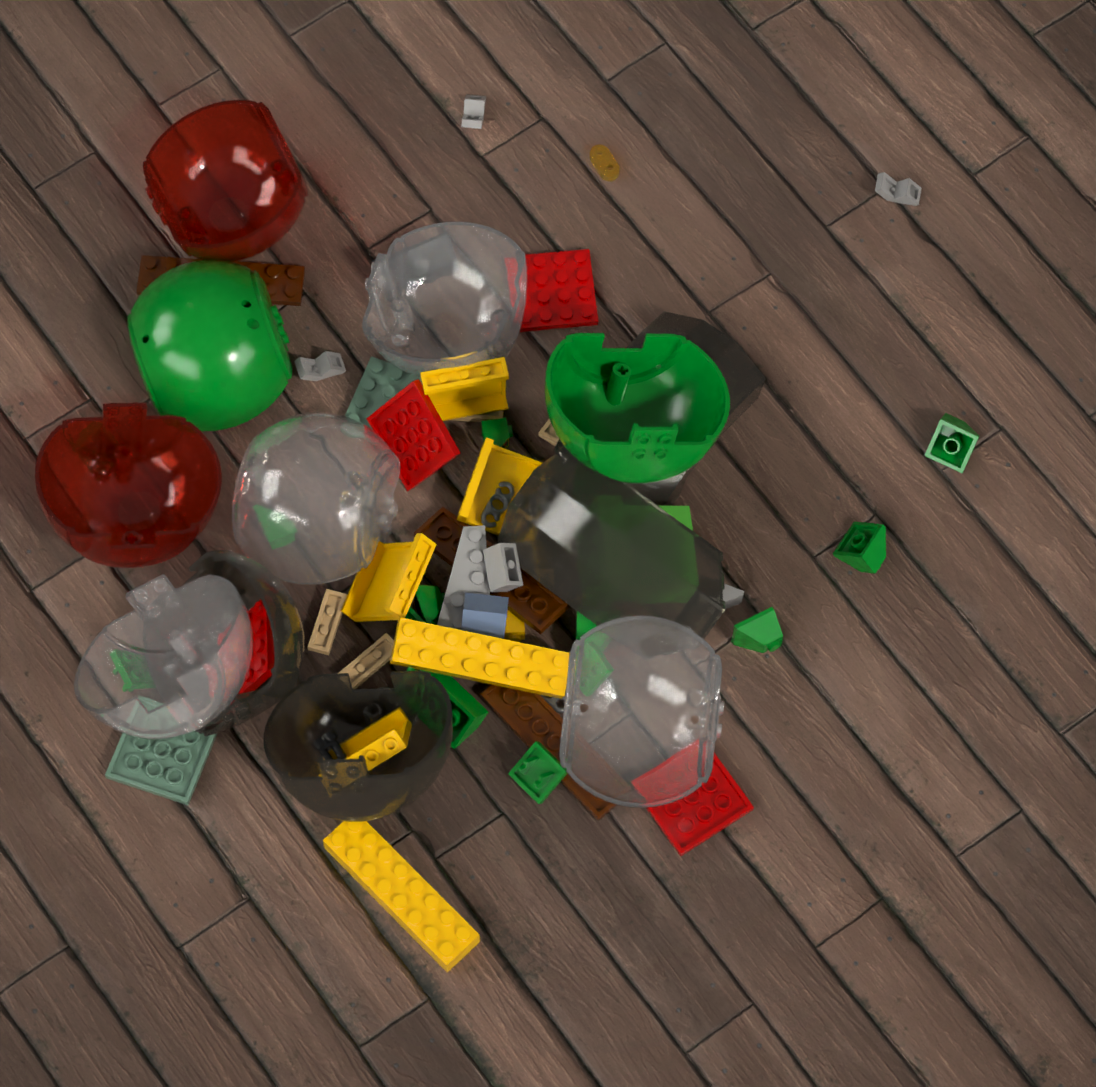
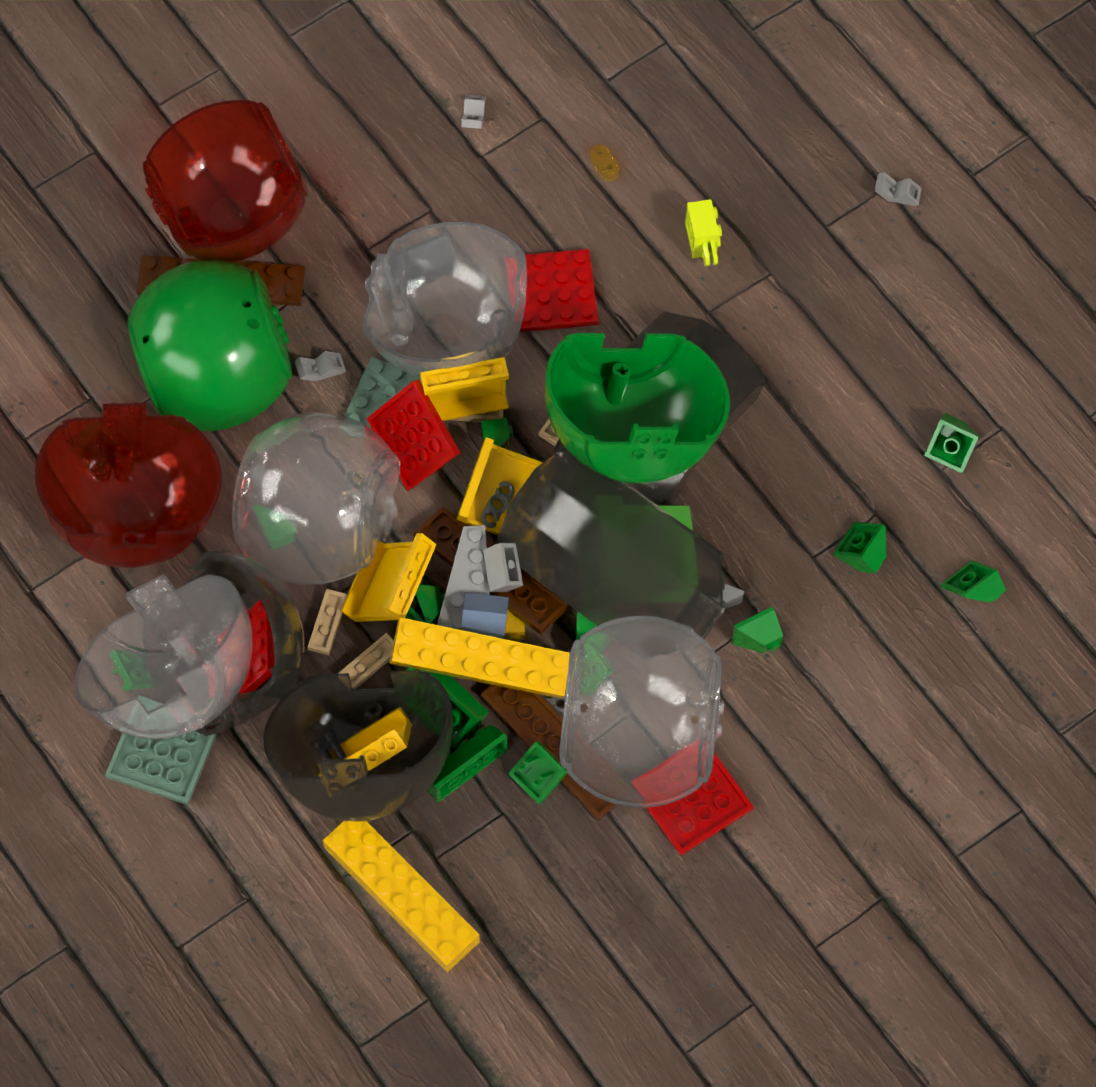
none -> green slope [421,725,507,803]
none -> neon yellow brick [685,199,722,266]
none -> green slope [940,560,1006,603]

